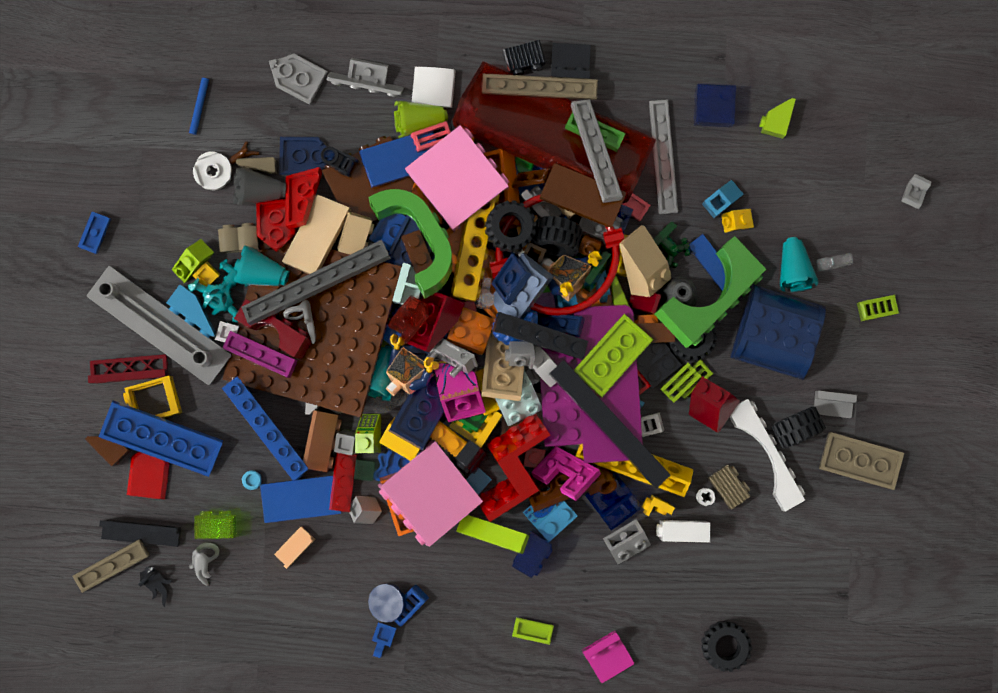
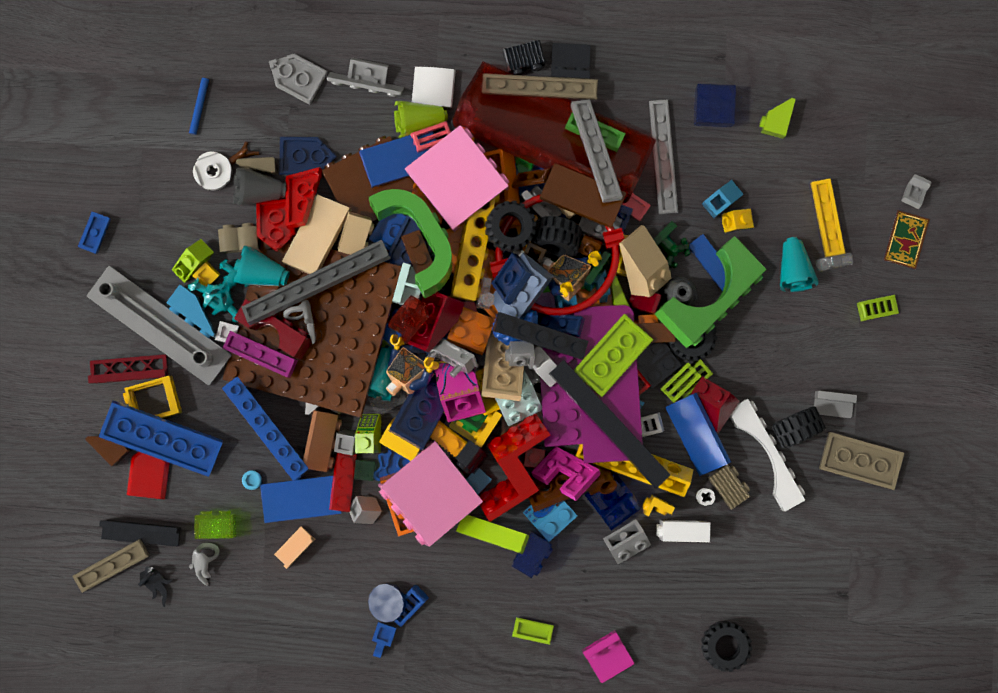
black piece [321,146,359,178] -> none
dark blue container [730,284,826,380] -> none
none -> blue tile [665,393,731,476]
none -> yellow plate [811,178,845,258]
none -> sticker [884,210,930,269]

